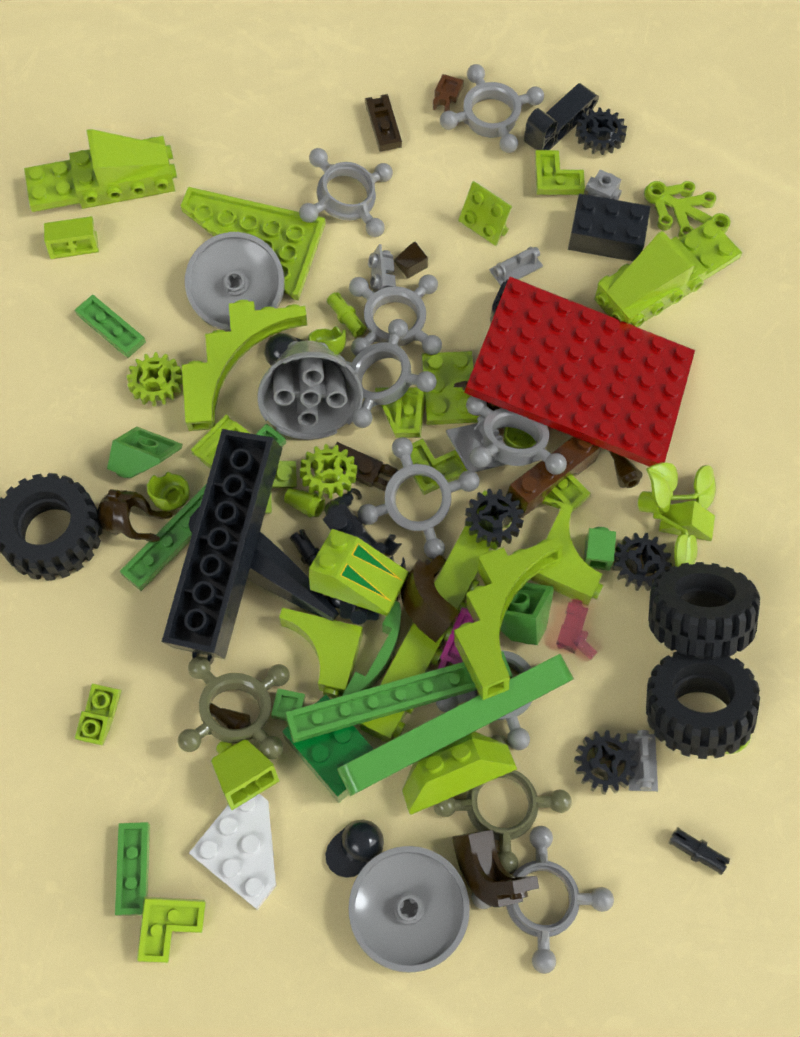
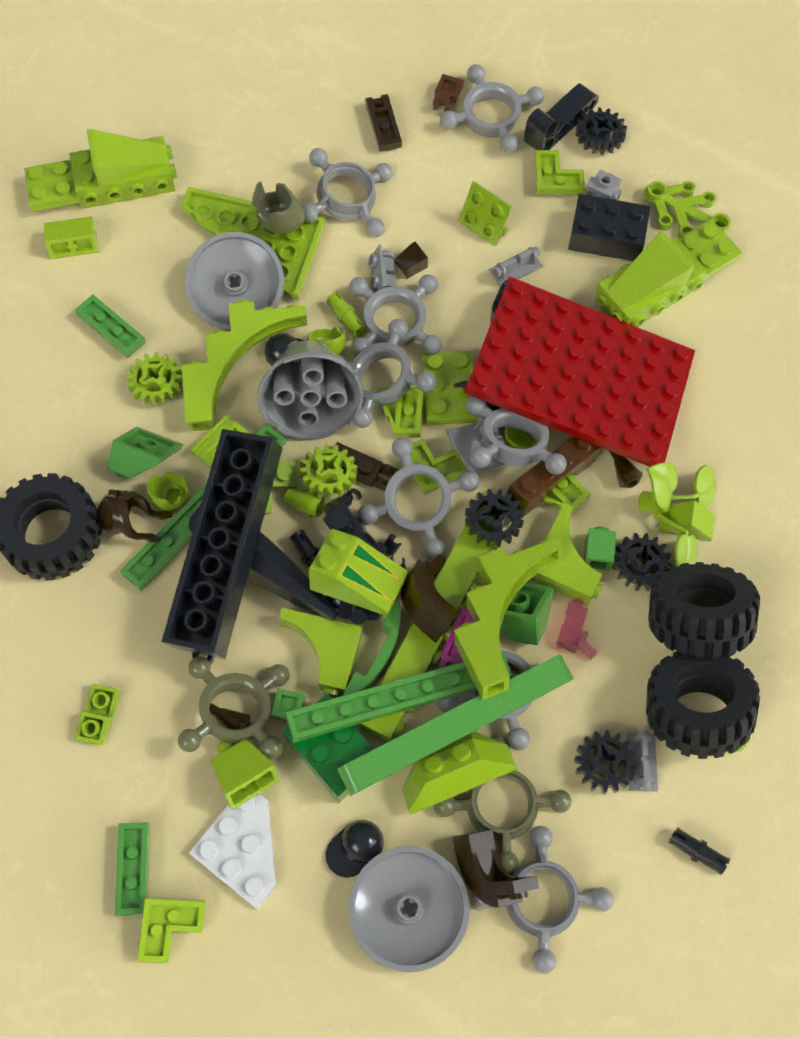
none -> olive helmet [251,182,305,234]

